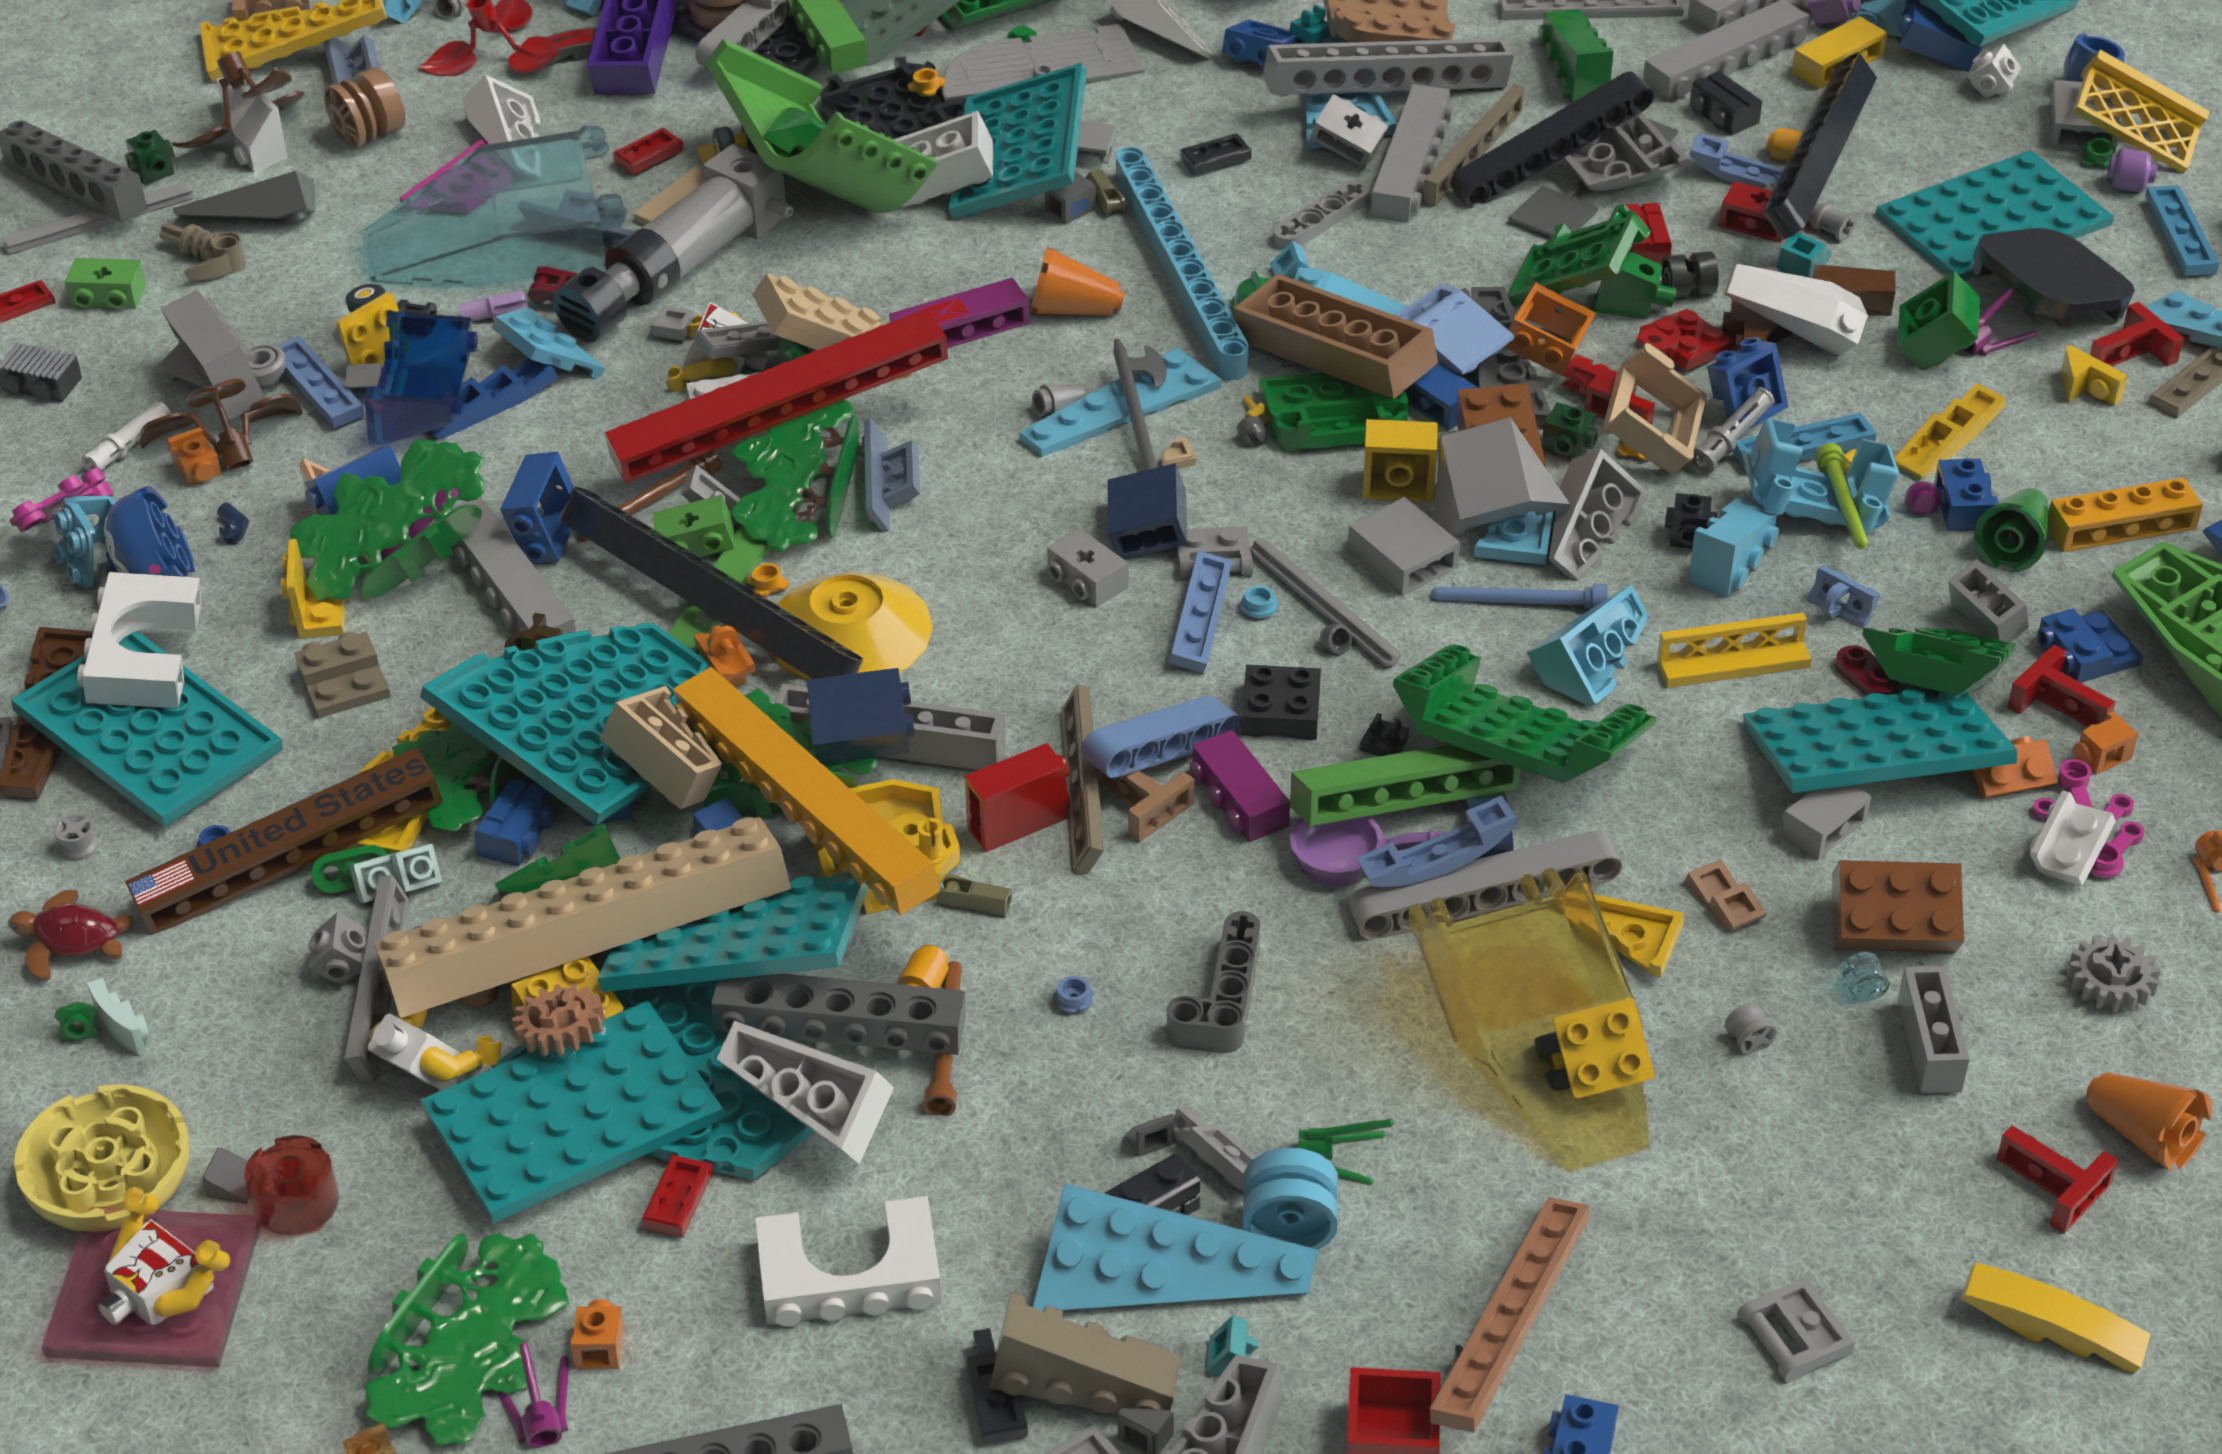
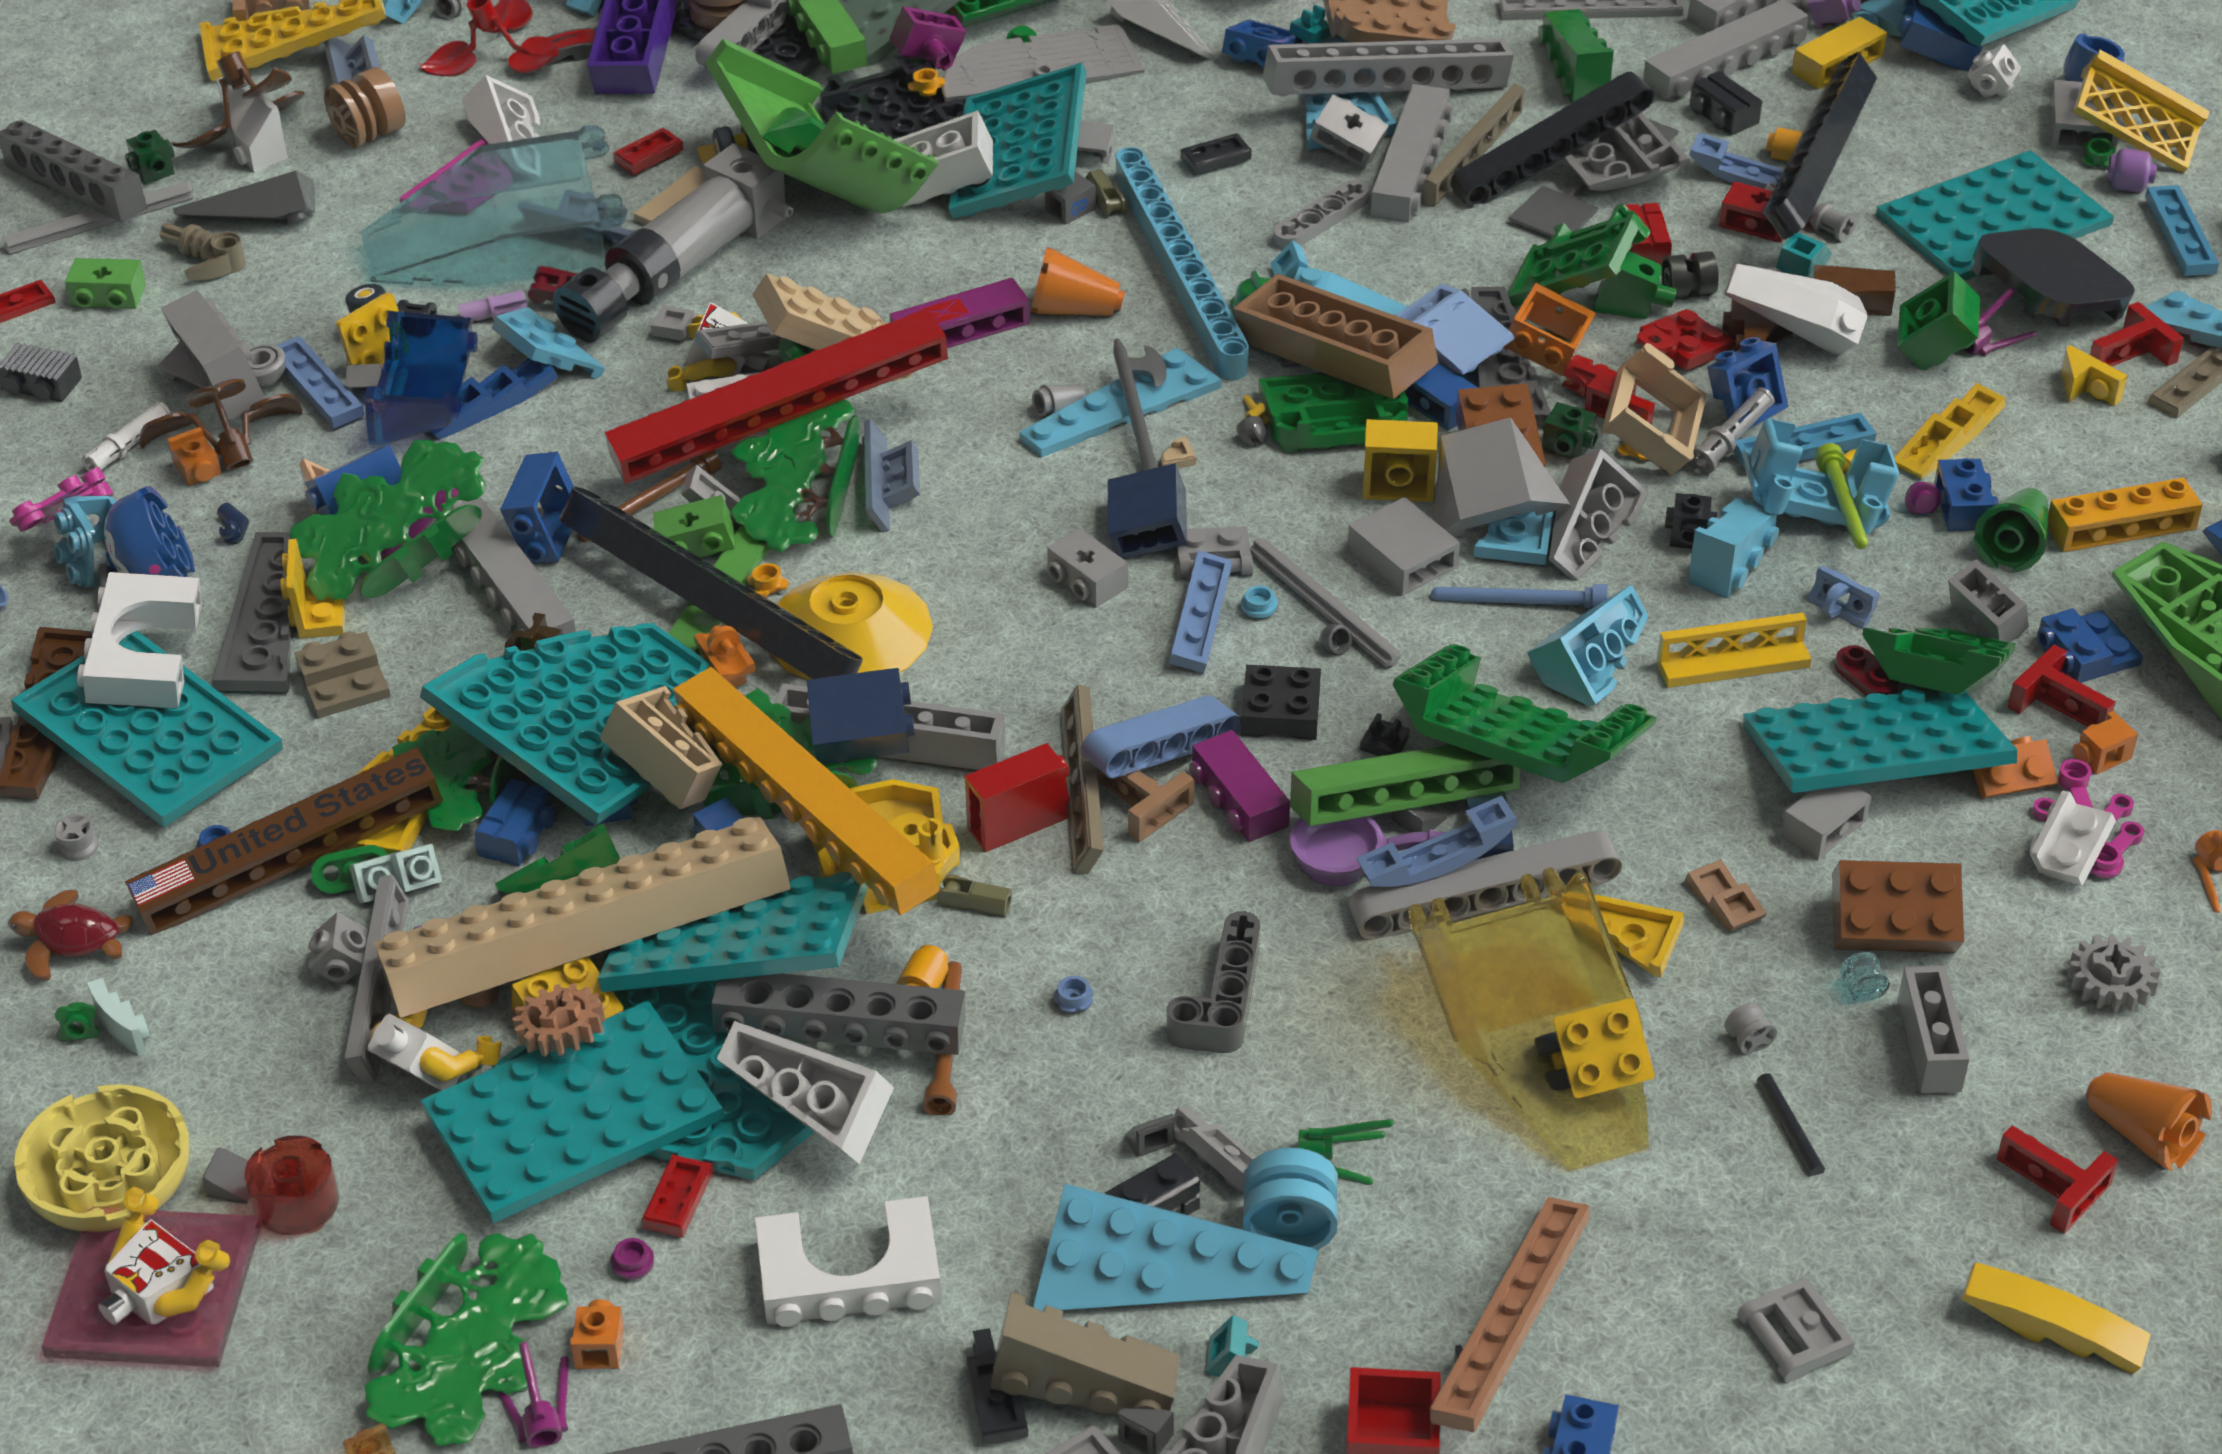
none -> dark grey wing [213,532,291,692]
none -> magenta plate [610,1238,654,1280]
none -> magenta brick [889,6,967,71]
none -> dark grey slope [1392,805,1447,833]
none -> black bar [1756,1073,1825,1176]

